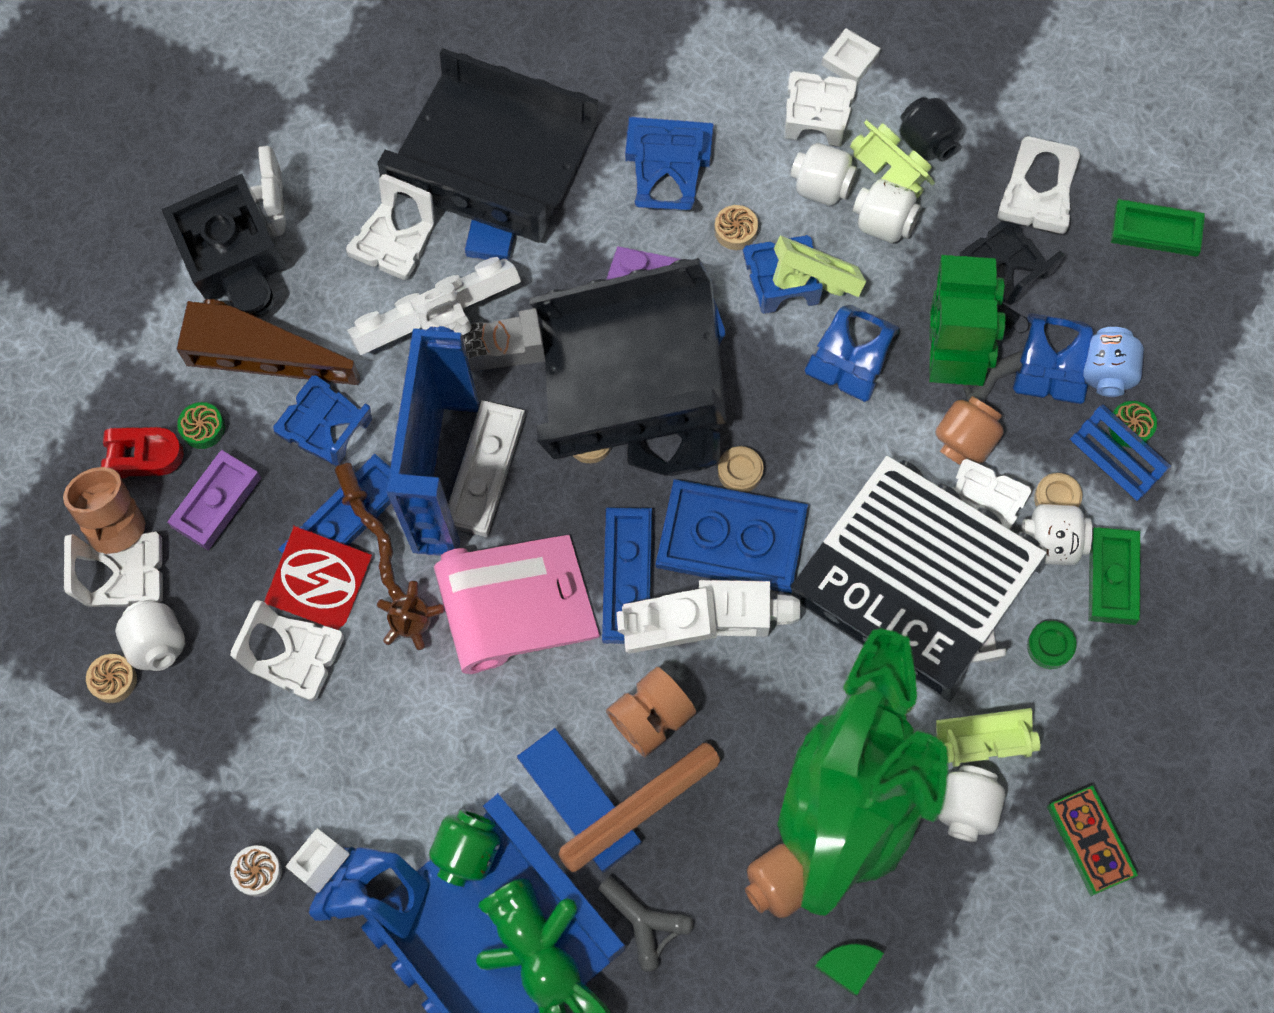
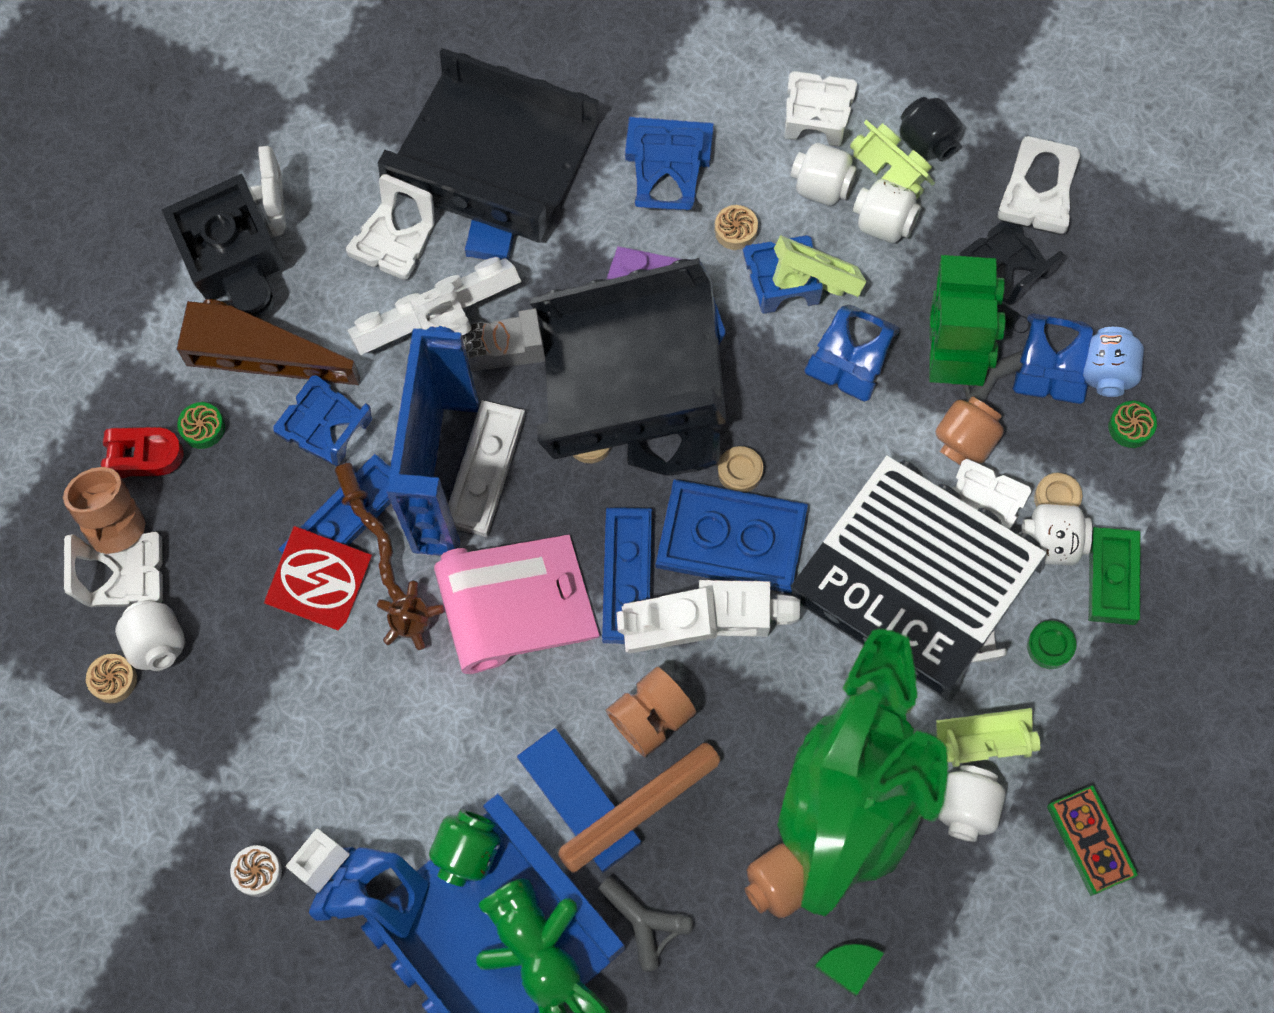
medium lavender plate [167,450,261,550] -> none
white piece [231,600,344,702] -> none
white tile [822,29,881,86] -> none
blue tile [1070,405,1171,501] -> none
green tile [1111,199,1205,257] -> none

